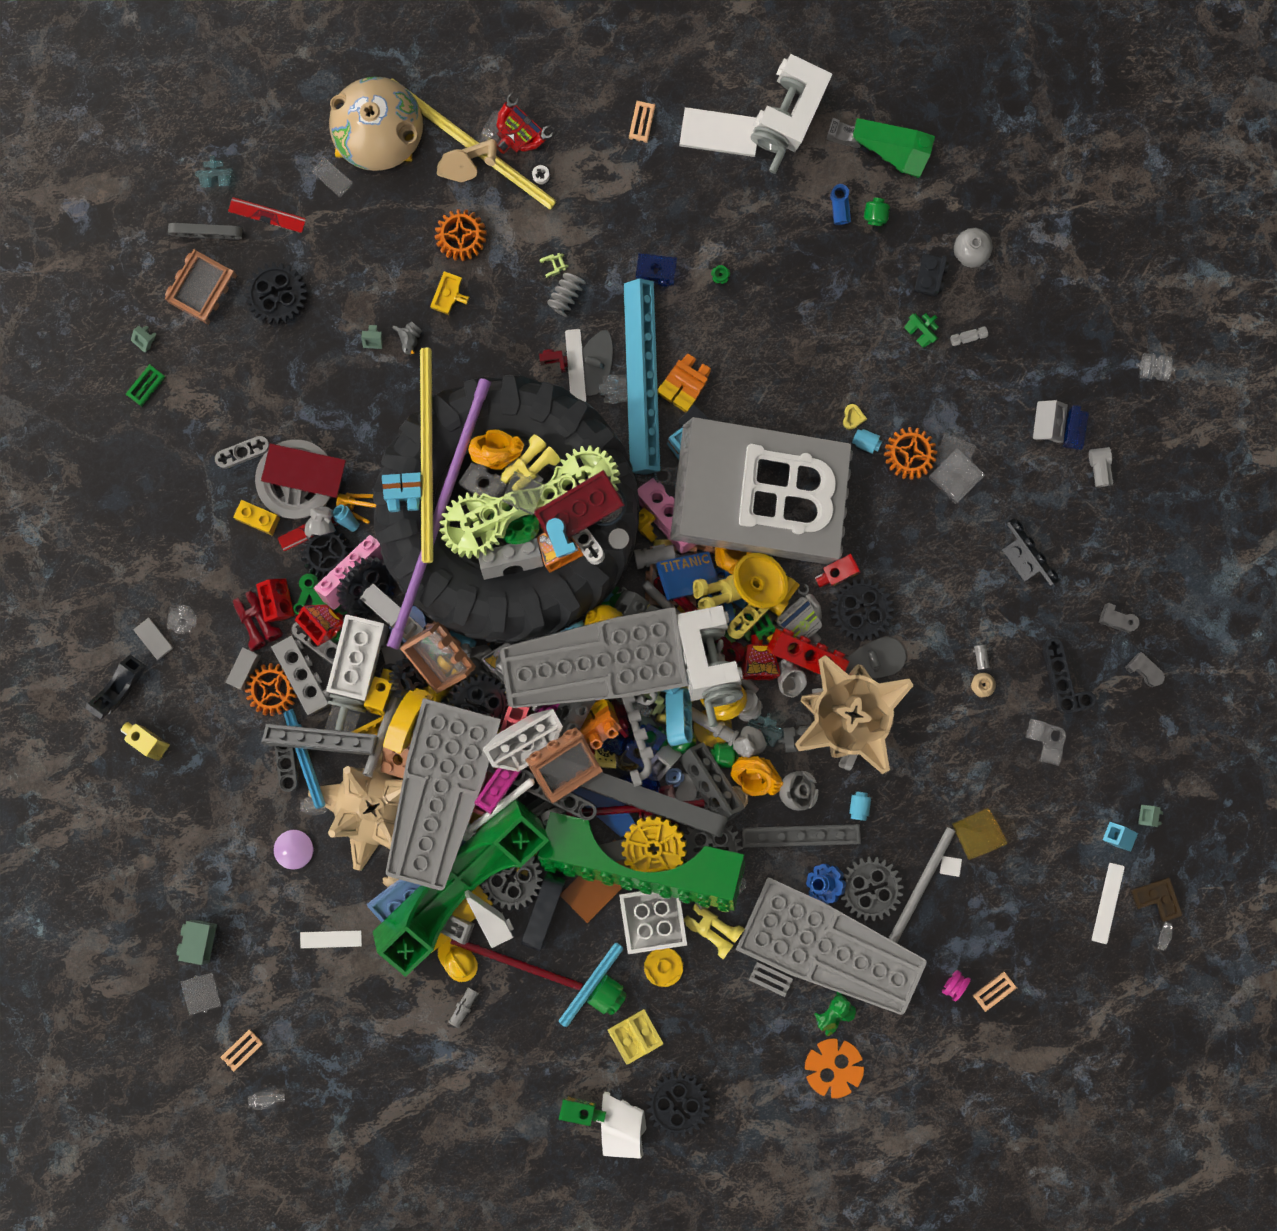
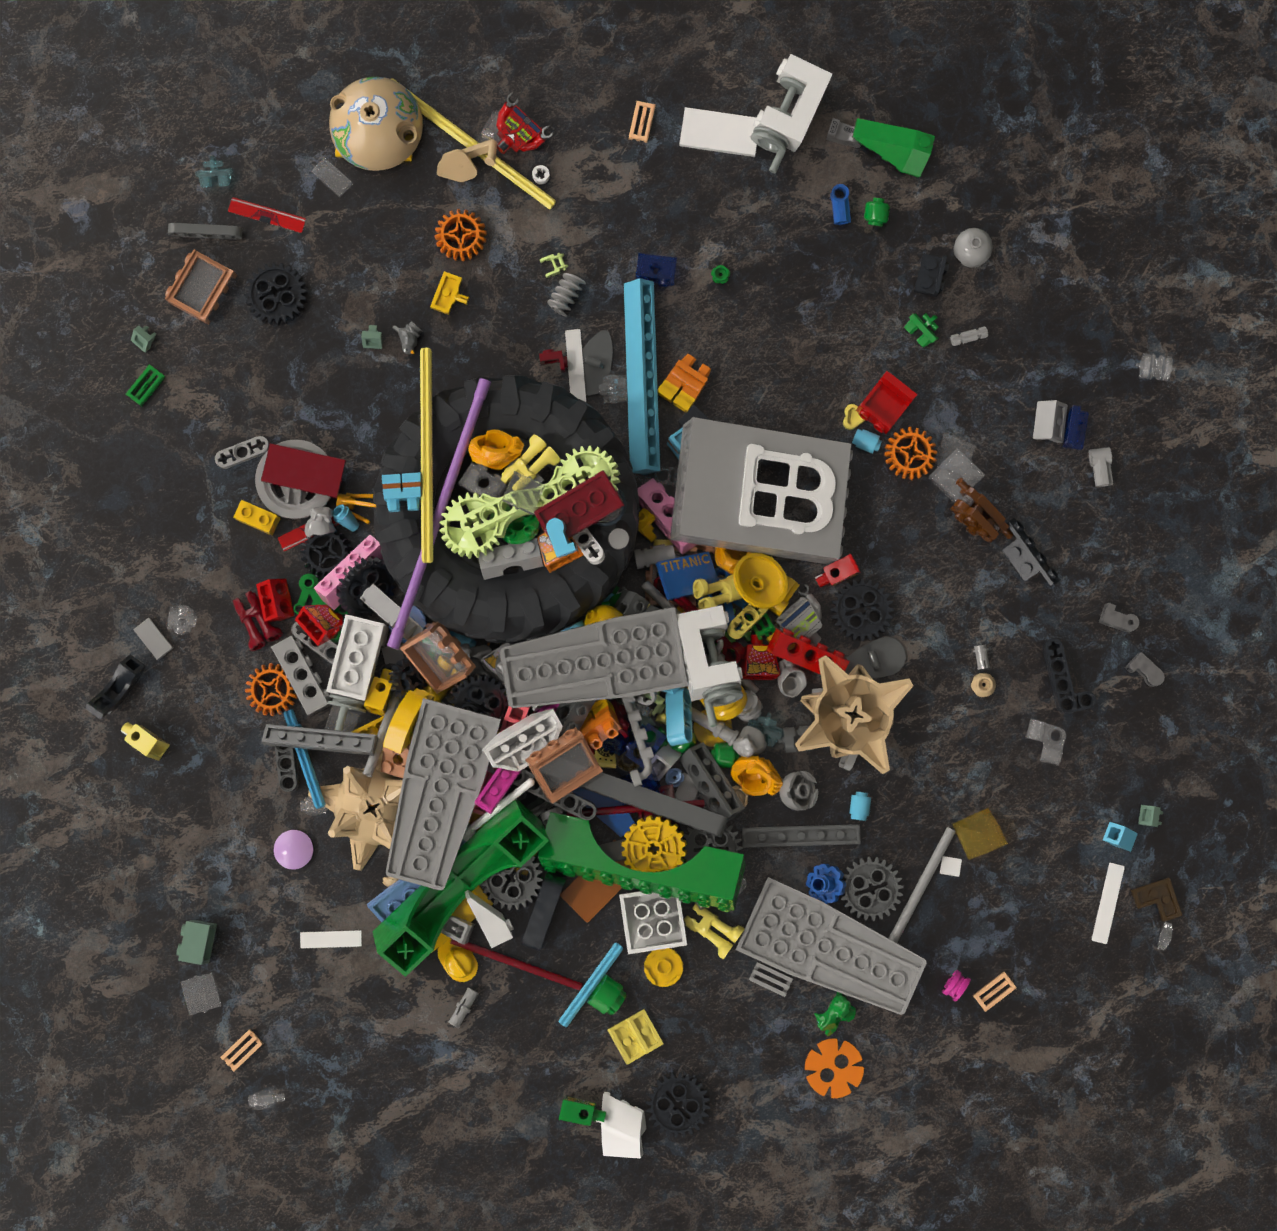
light grey panel [225,647,261,691] -> none
none -> red panel [856,371,917,434]
none -> reddish brown piece [951,478,1014,543]

